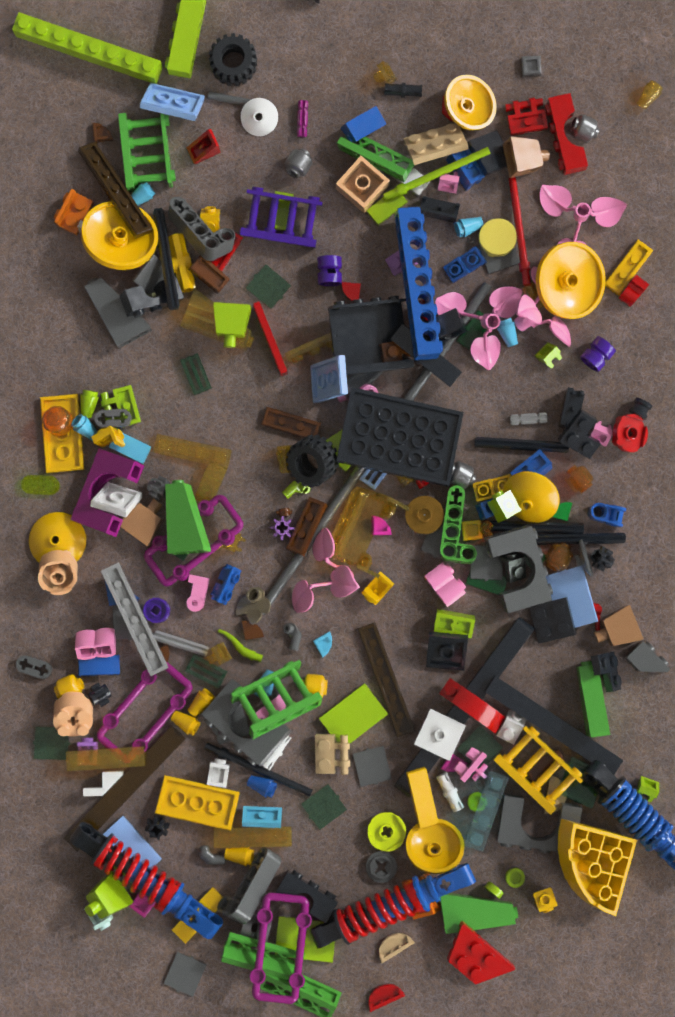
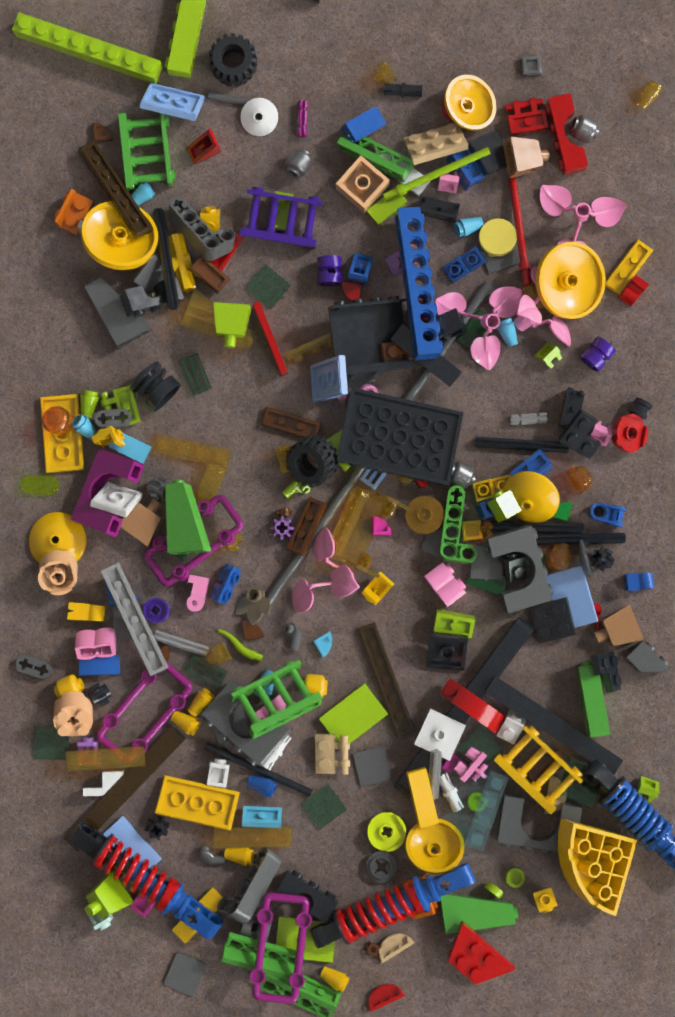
none -> yellow leg [67,602,105,622]
none -> black wheel [130,361,181,413]
none -> yellow cone [320,966,350,992]
none -> blue slope [348,253,373,286]
none -> reddish brown piece [365,941,382,958]
none -> light grey axle [428,749,442,800]
none -> blue leg [624,573,654,591]

